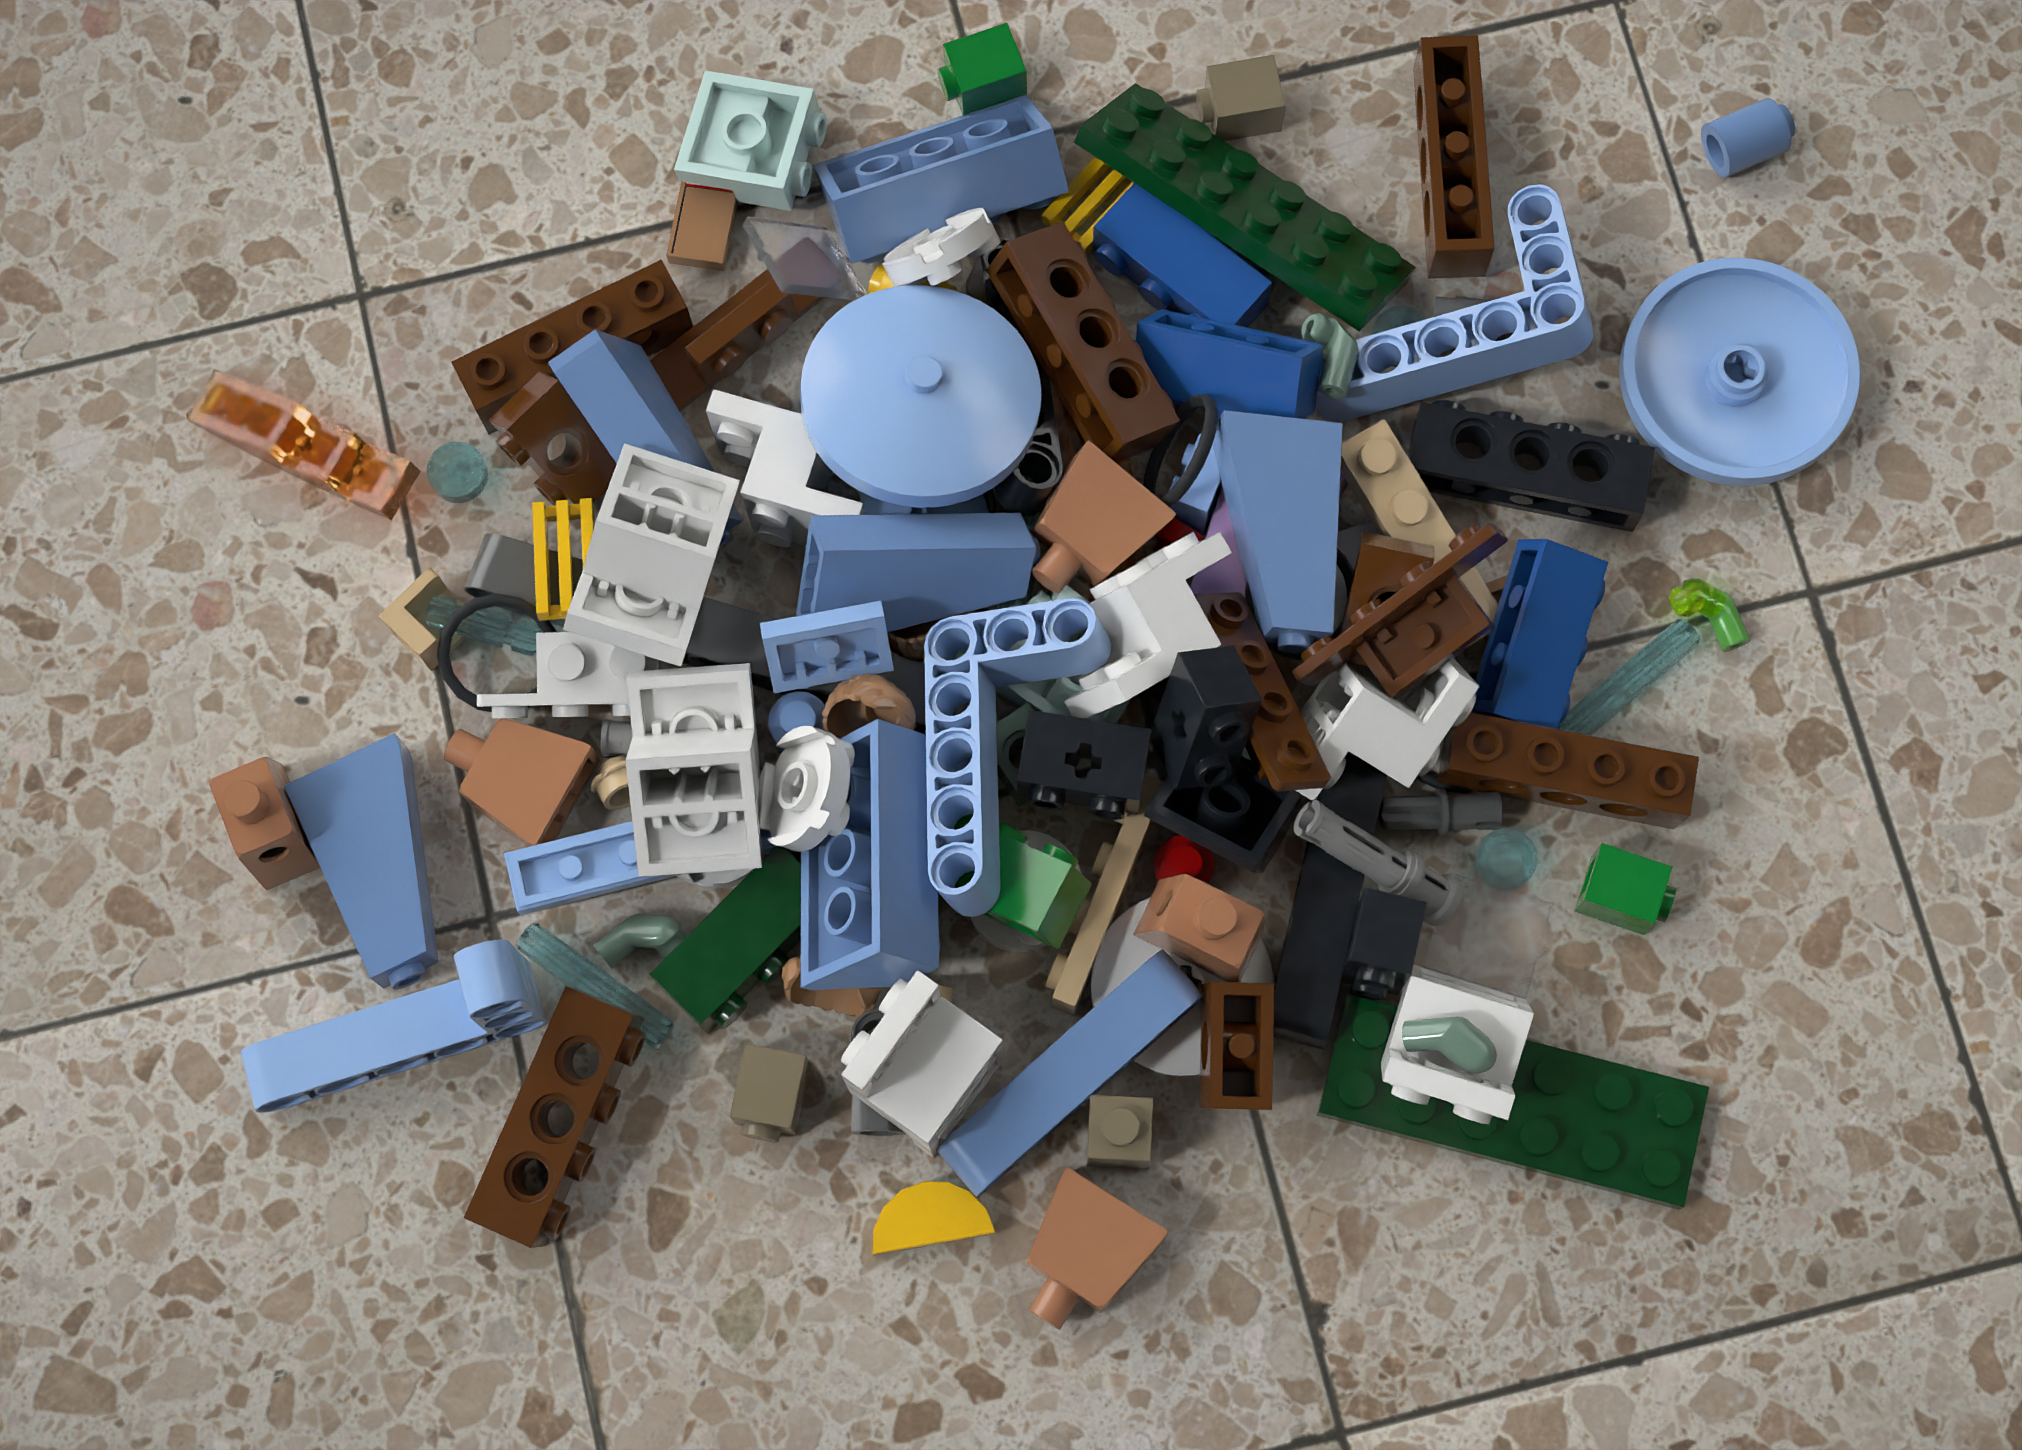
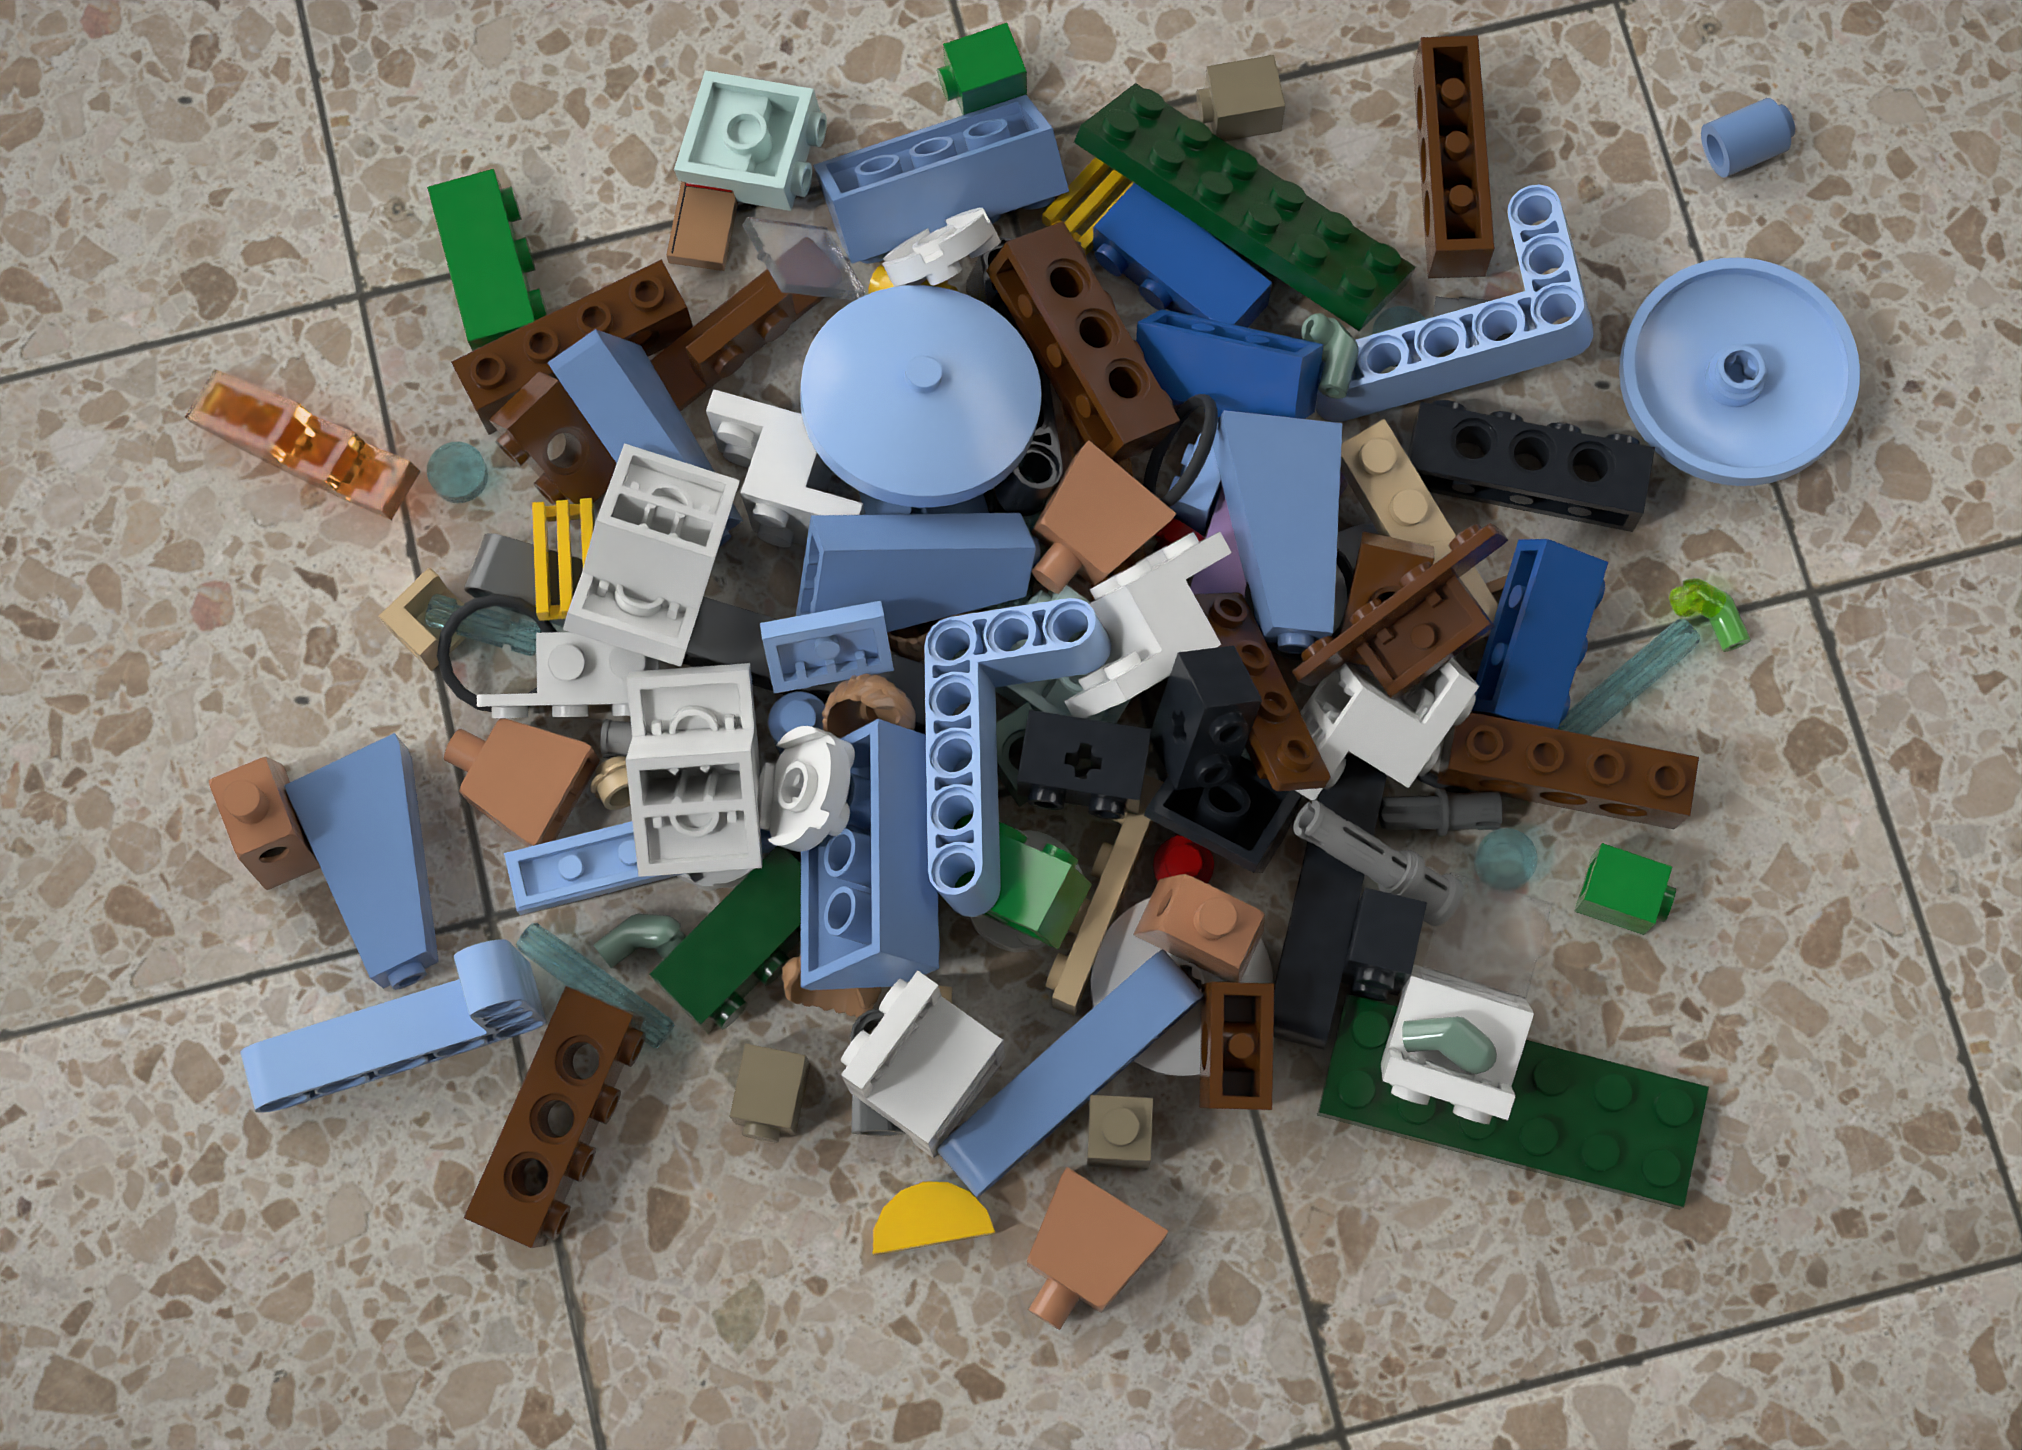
none -> green brick [427,169,548,351]

